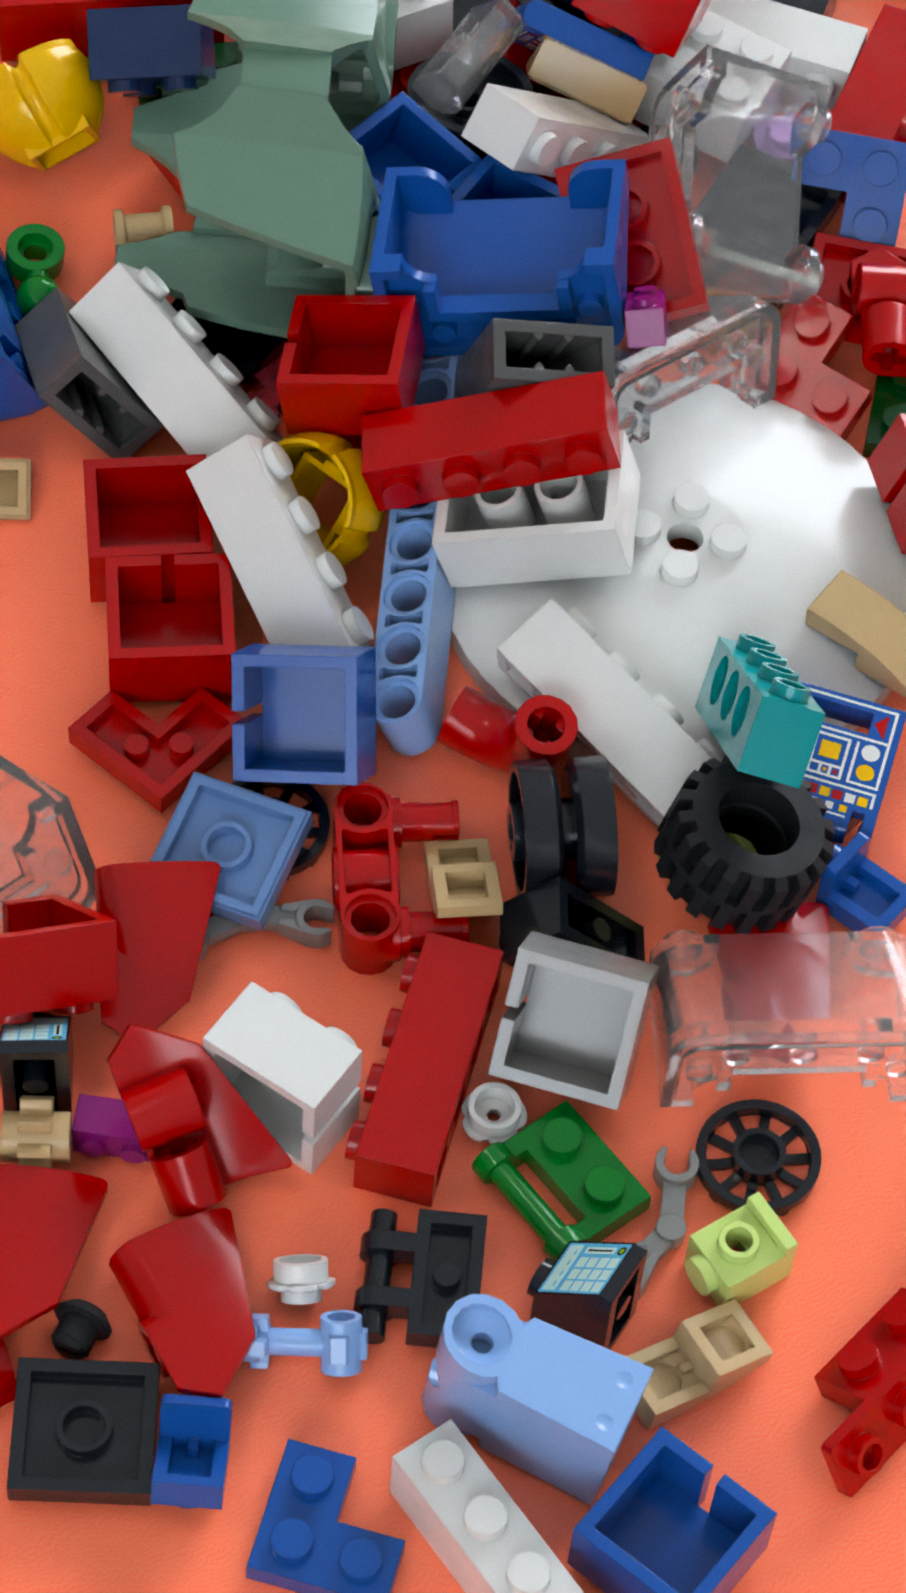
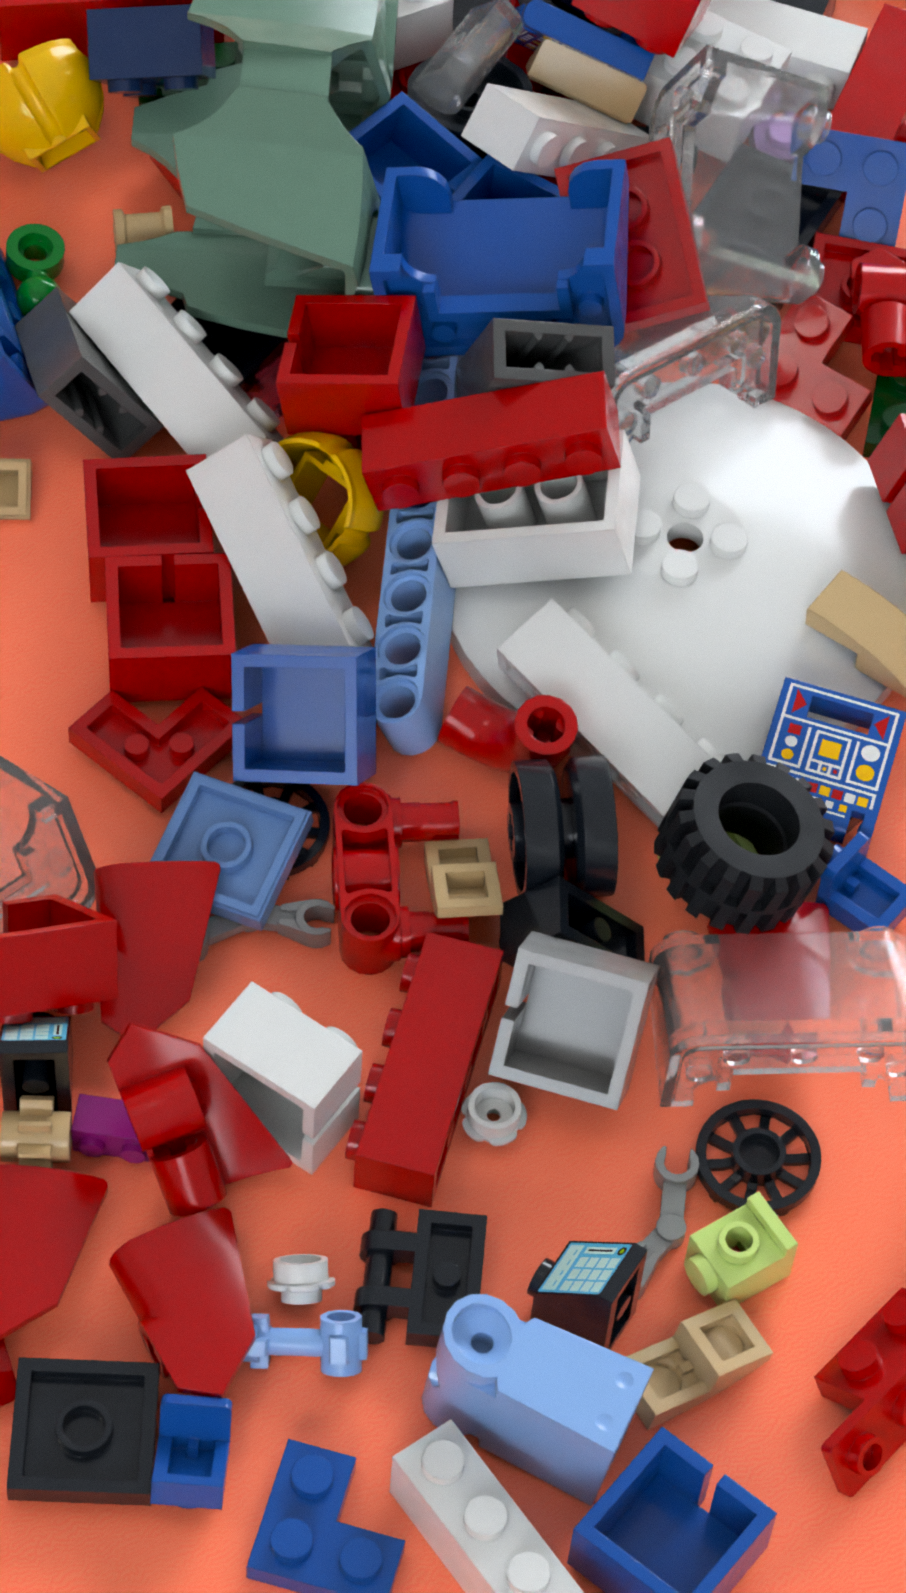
black piece [51,1299,112,1360] -> none
green plate [471,1100,651,1262] -> none
magenta piece [624,285,668,349] -> none
teal brick [695,633,825,789] -> none

